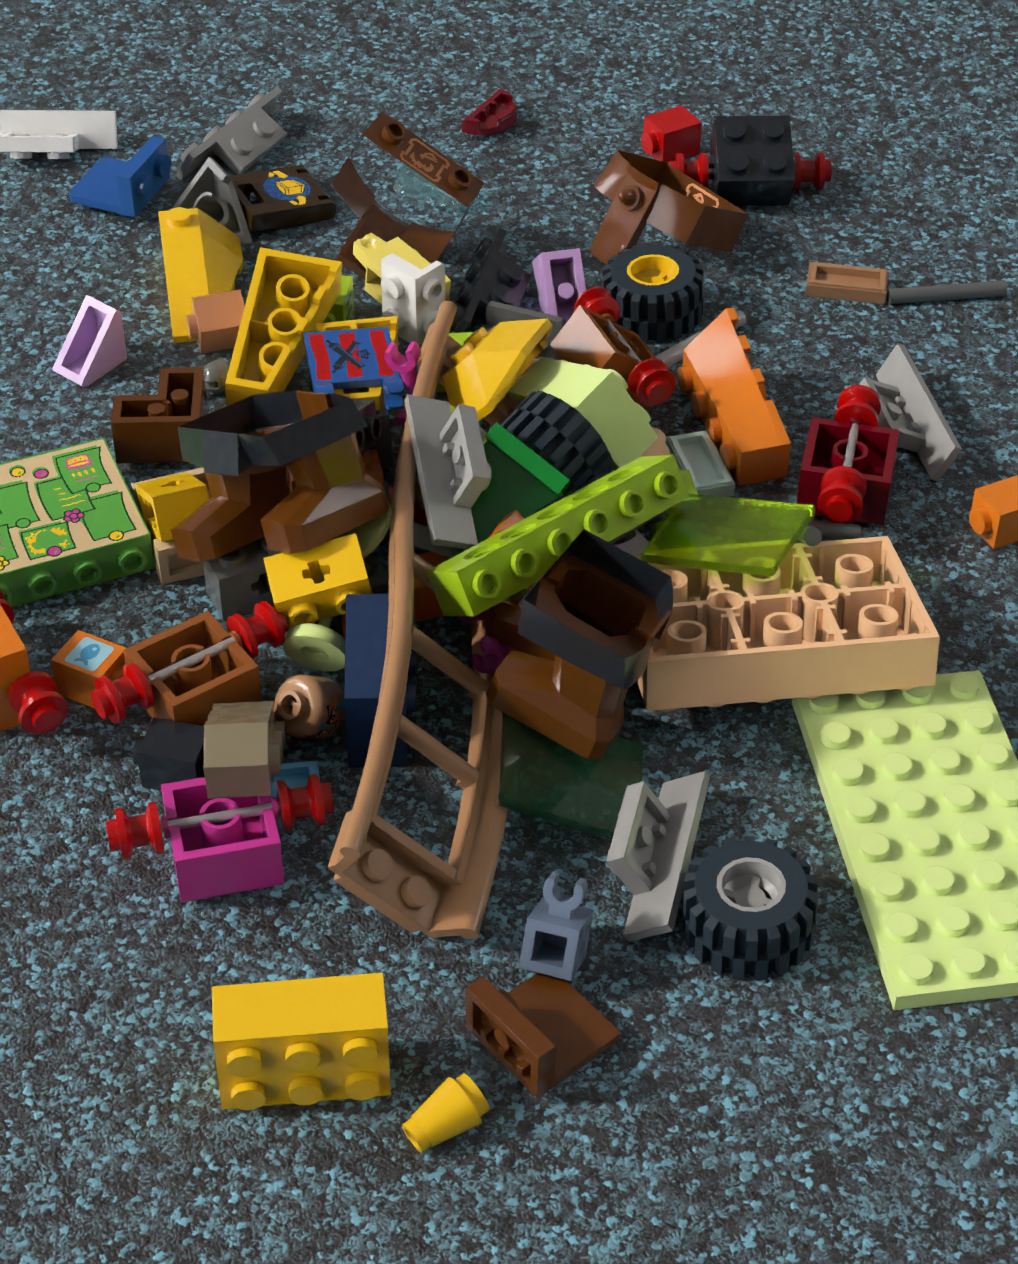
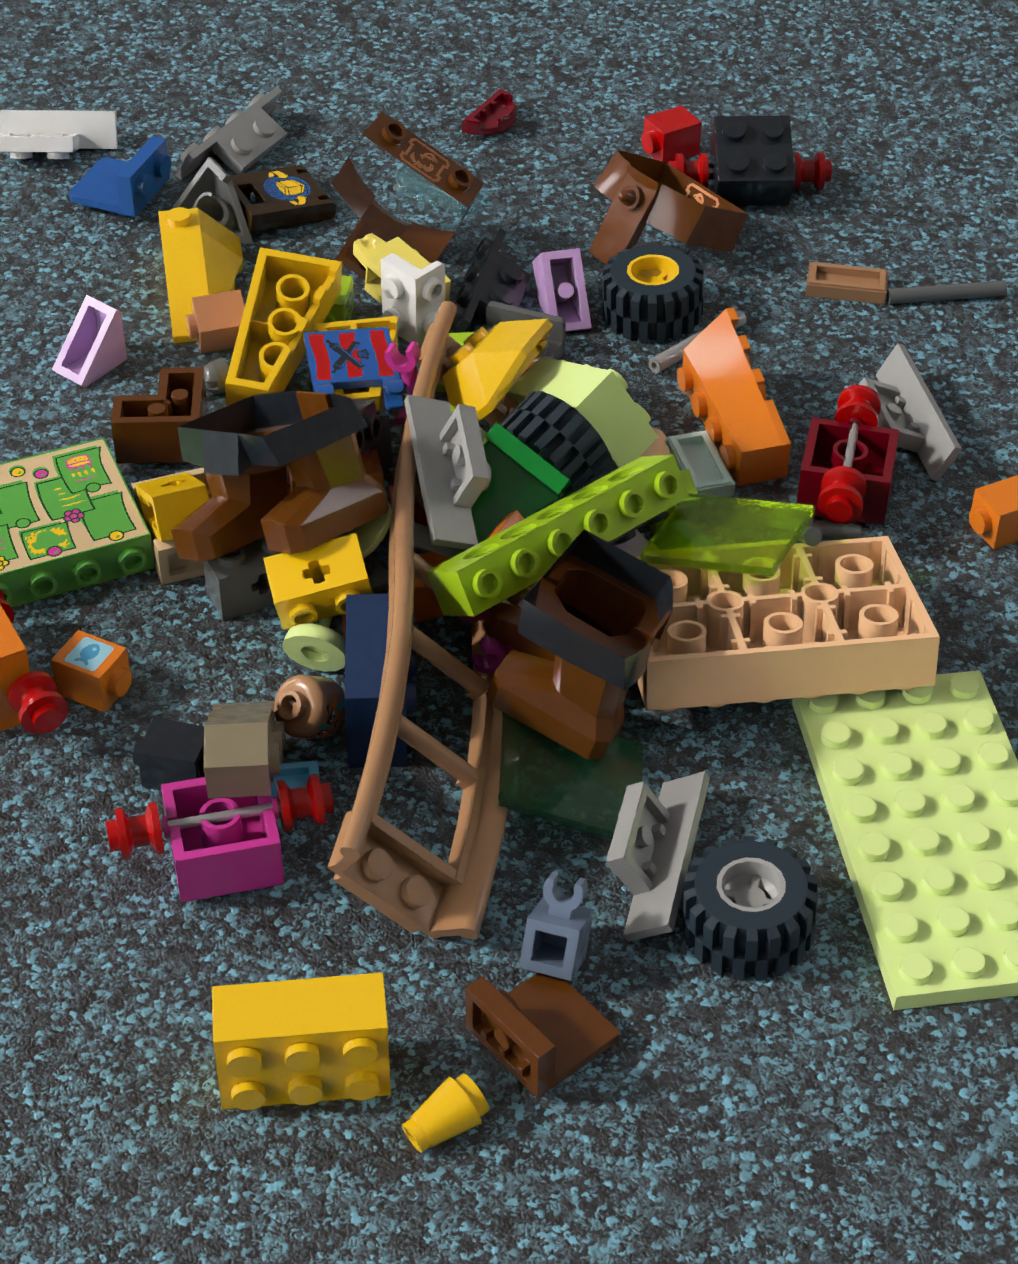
dark orange brick [90,601,289,726] -> none
brick [550,287,676,413] -> none

